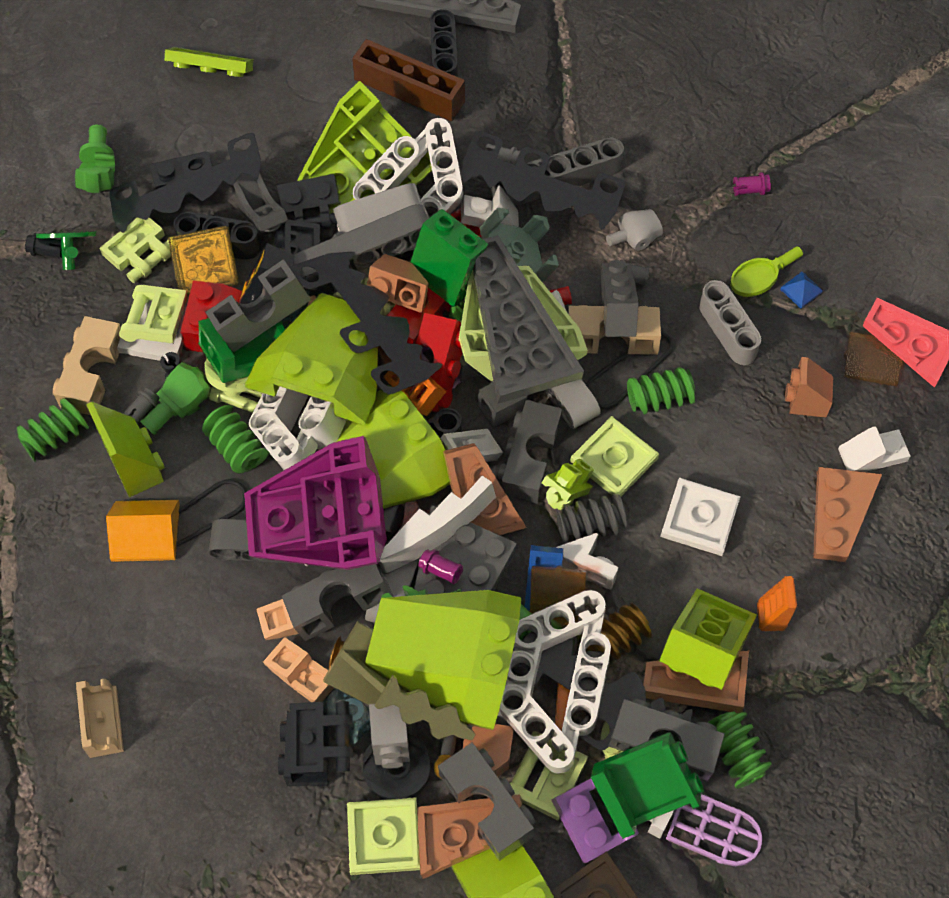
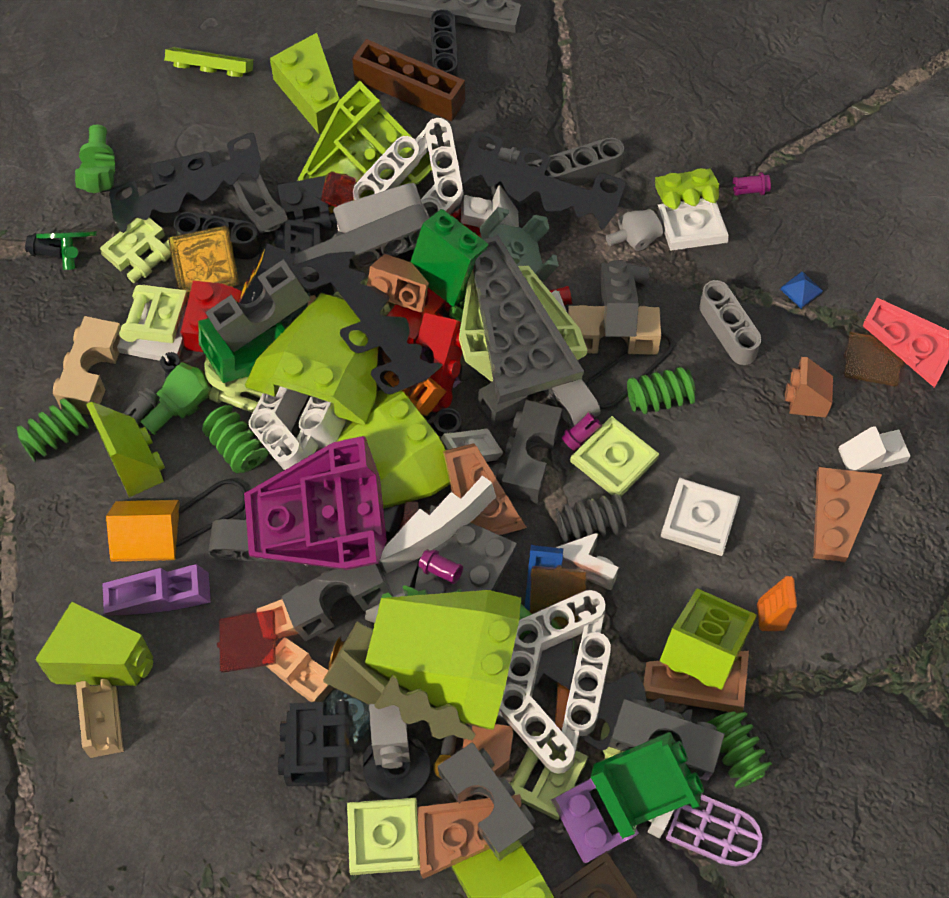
lime hips [542,459,594,510] -> none
pearl gold piece [577,603,653,667] -> none
lime piece [731,246,803,297] -> none
none -> lime slope [35,602,154,686]
none -> medium lavender slope [103,564,211,616]
none -> clear red piece [217,610,278,673]
none -> lime wedge [270,33,340,134]
none -> clear red tile [321,171,357,207]
none -> magenta pin [562,412,602,451]
none -> lime plate [655,168,719,210]
none -> white plate [657,198,729,251]

